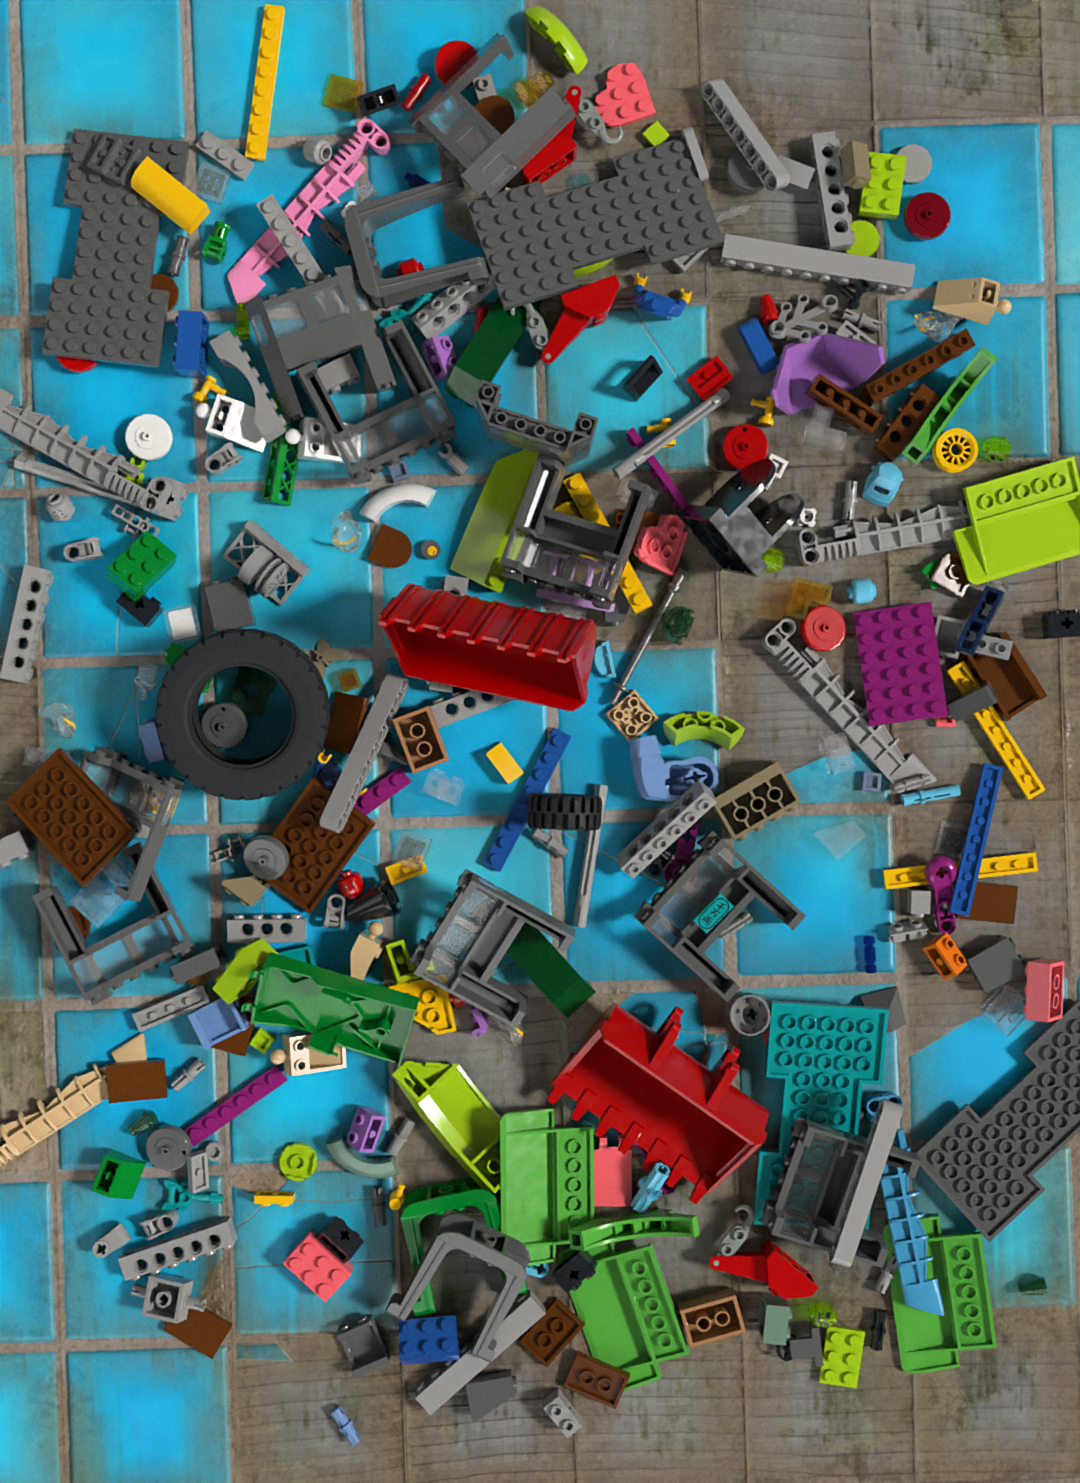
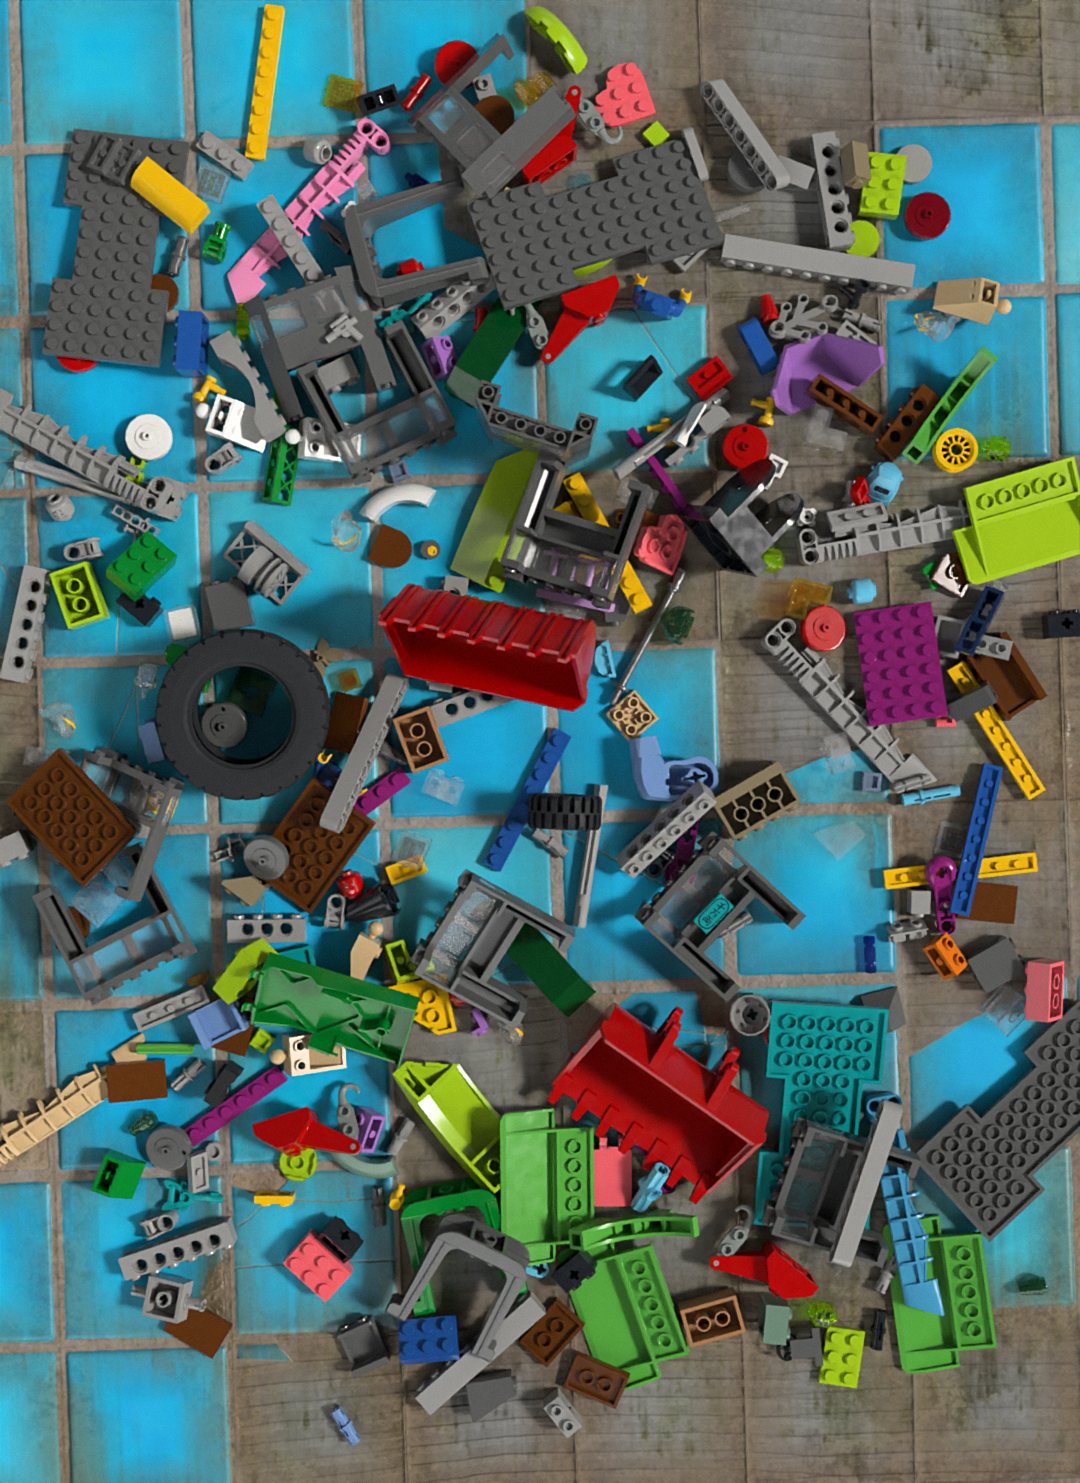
light grey piece [92,1223,132,1258] -> none
dark grey brick [170,944,228,984] -> none
light grey bar [438,443,470,476] -> none
yellow slope [486,742,524,784] -> none
lime brick [663,711,745,751] -> none
reddish brown brick [861,329,976,407] -> none
none -> lime brick [49,561,111,630]
none -> bright green axle [136,1043,194,1054]
none -> black brick [203,1060,244,1109]
none -> red slope [252,1083,362,1157]
none -> light grey piece [325,312,364,343]
none -> light grey plate [665,406,732,467]
none -> white piece [672,402,707,447]
none -> light grey plate [826,501,888,532]
none -> red plate [850,477,870,506]

